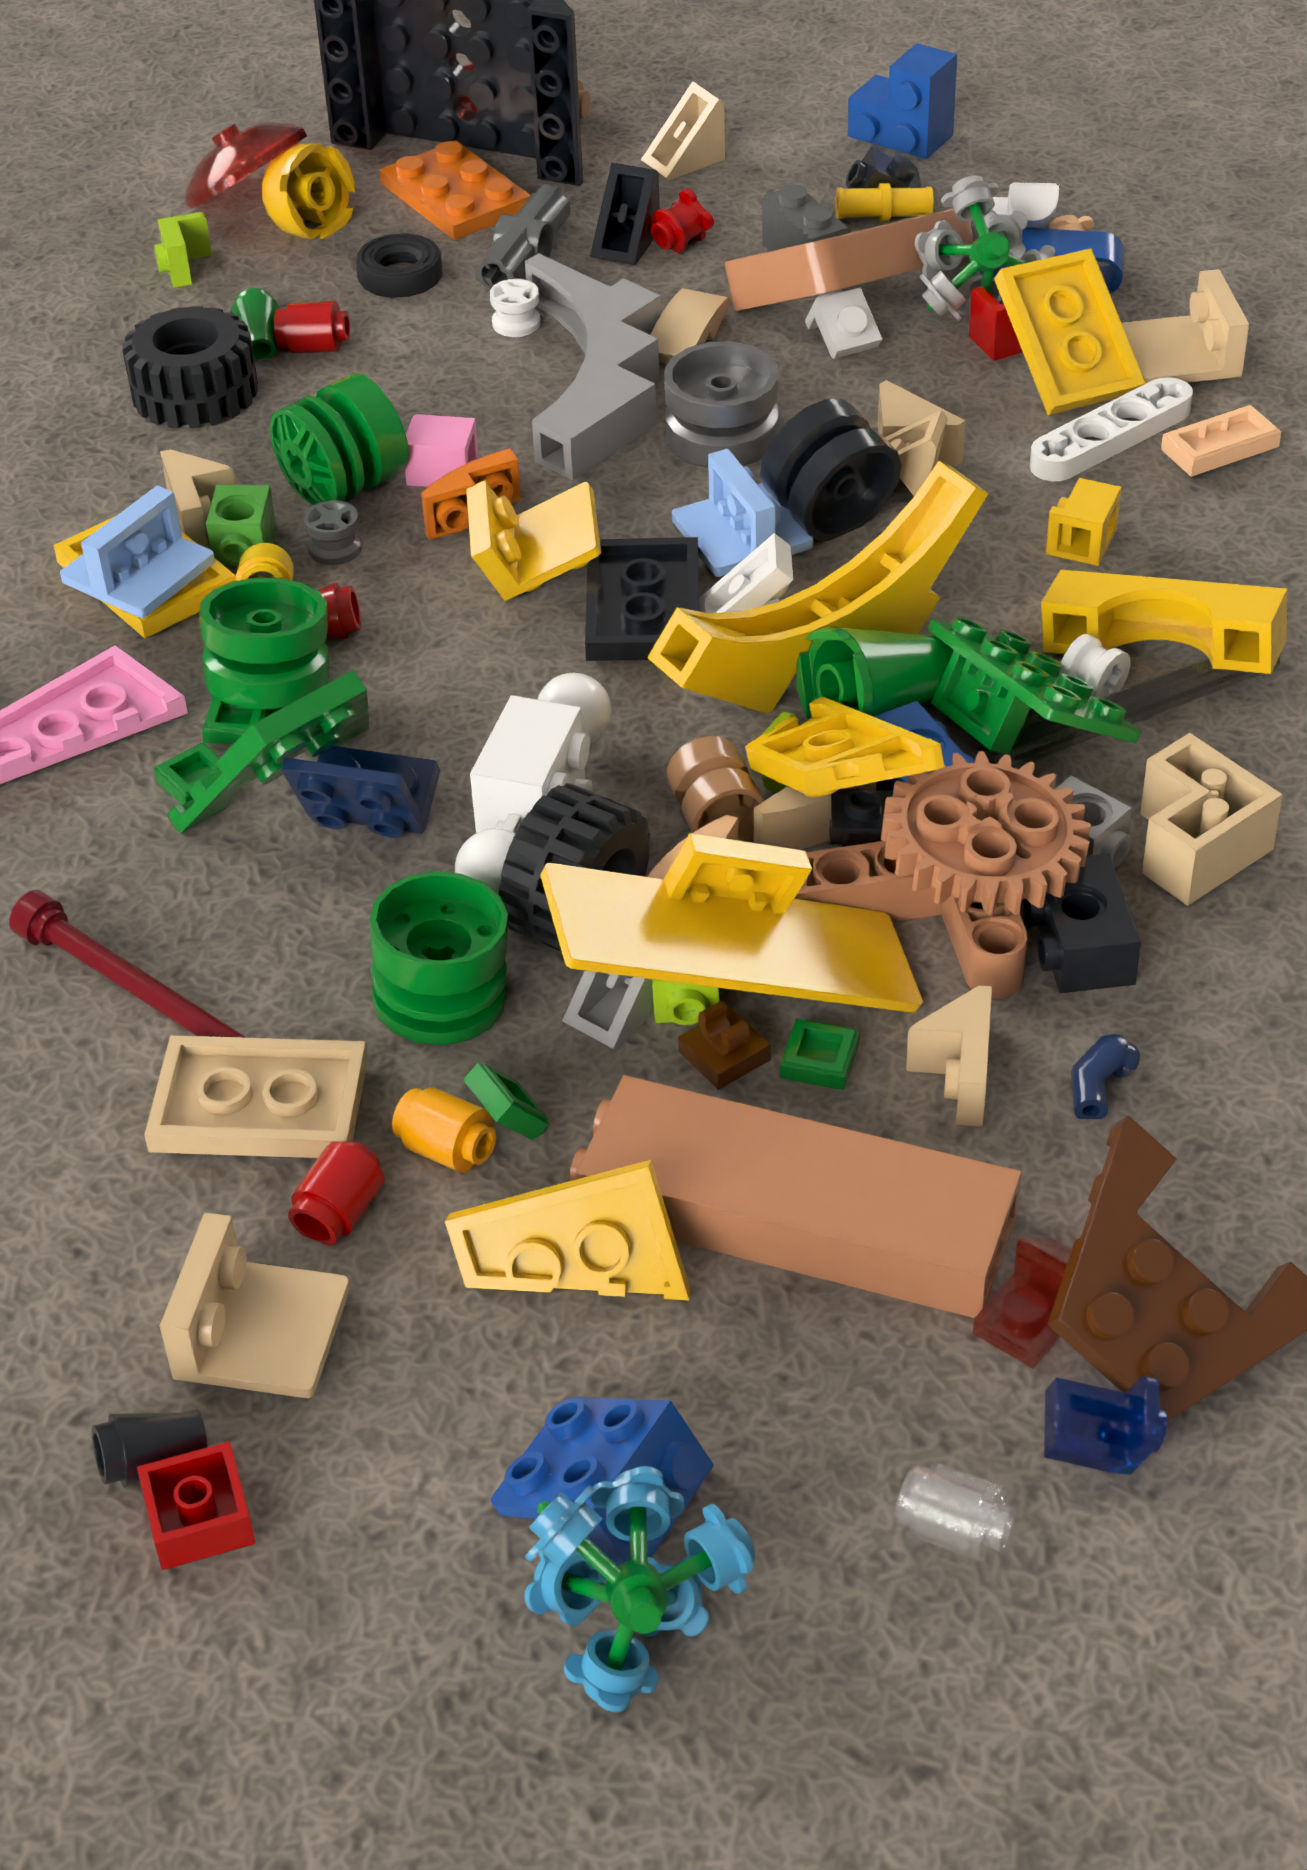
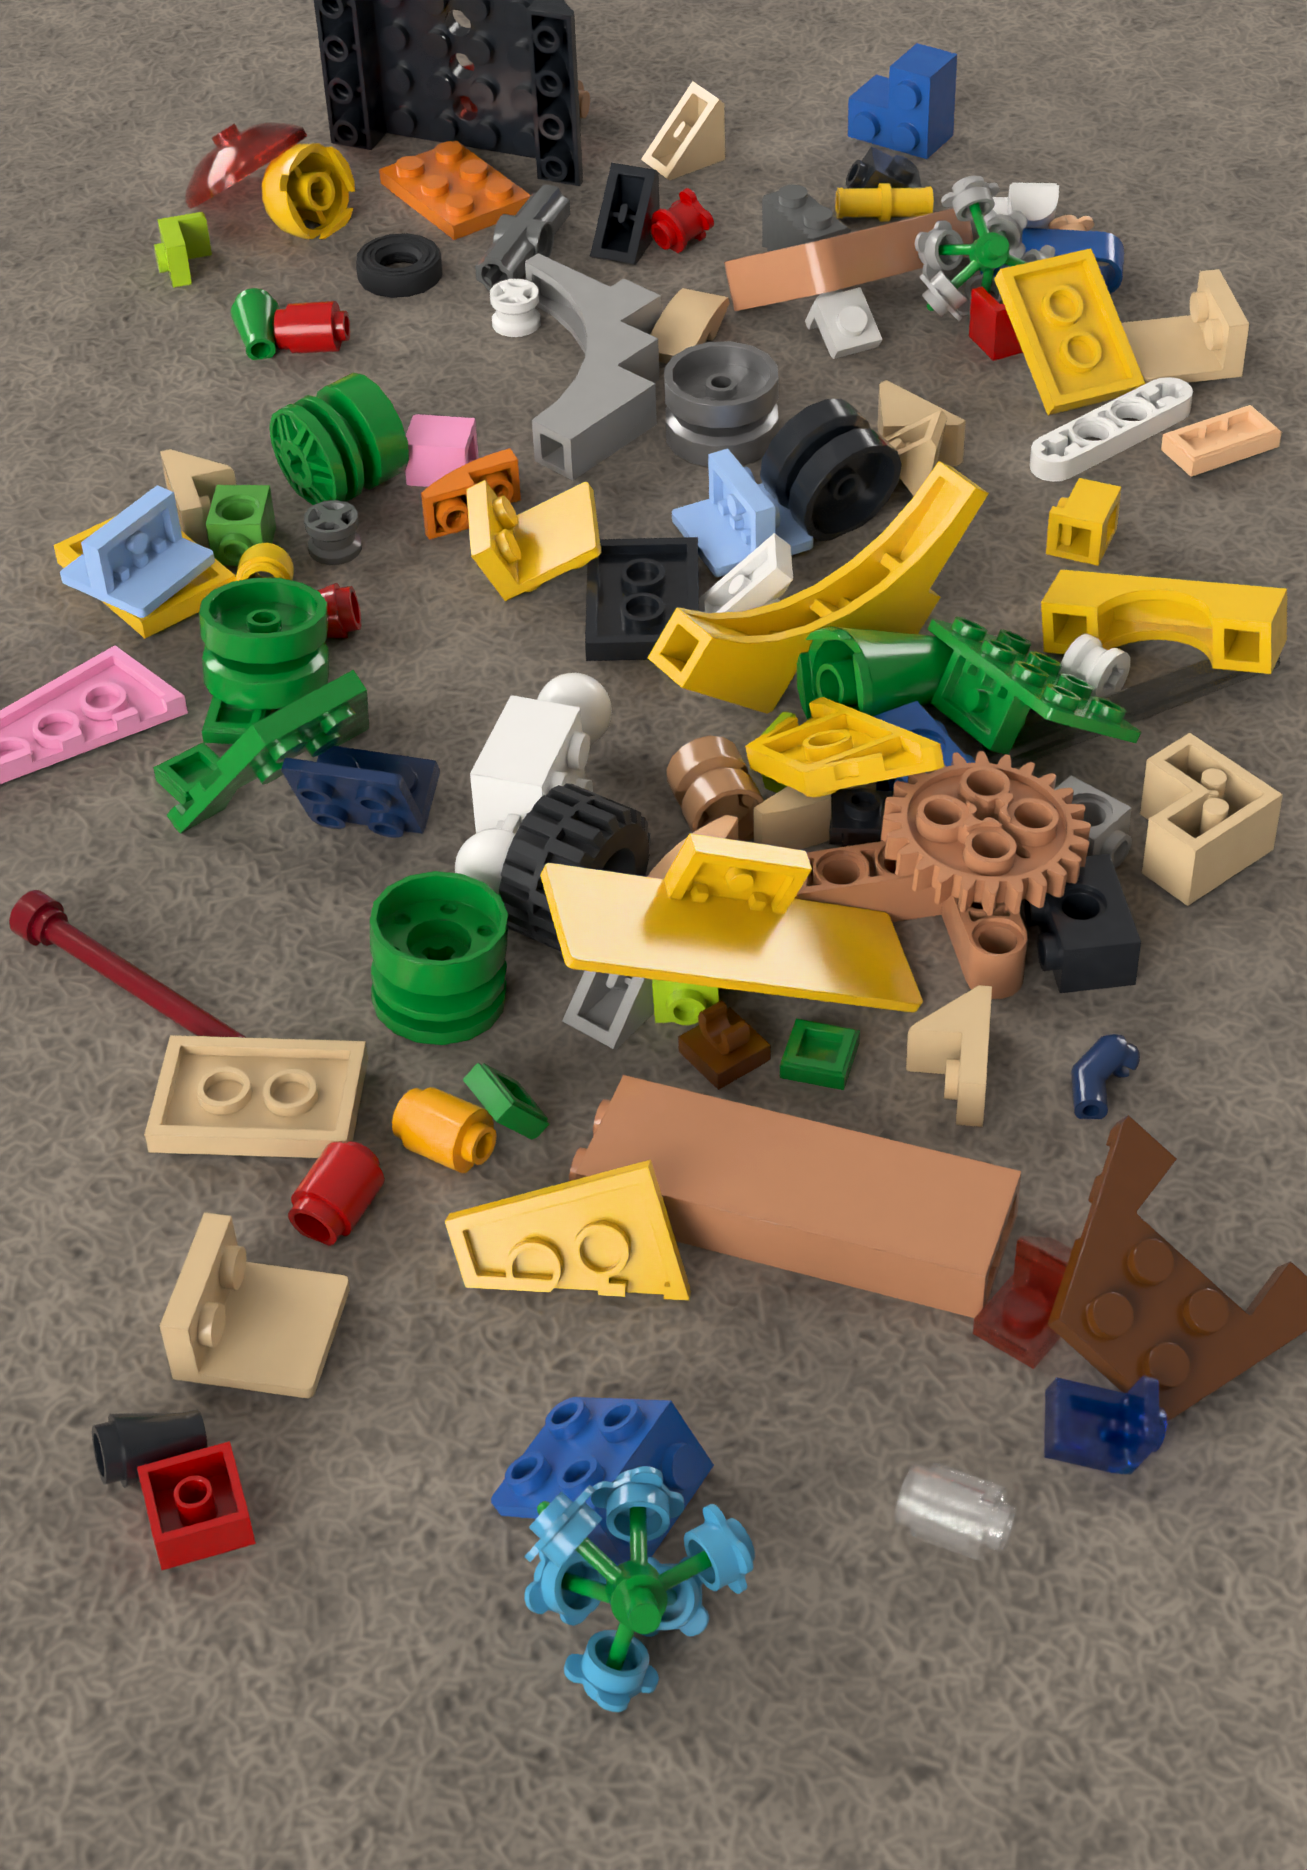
black tyre [122,306,258,429] -> none

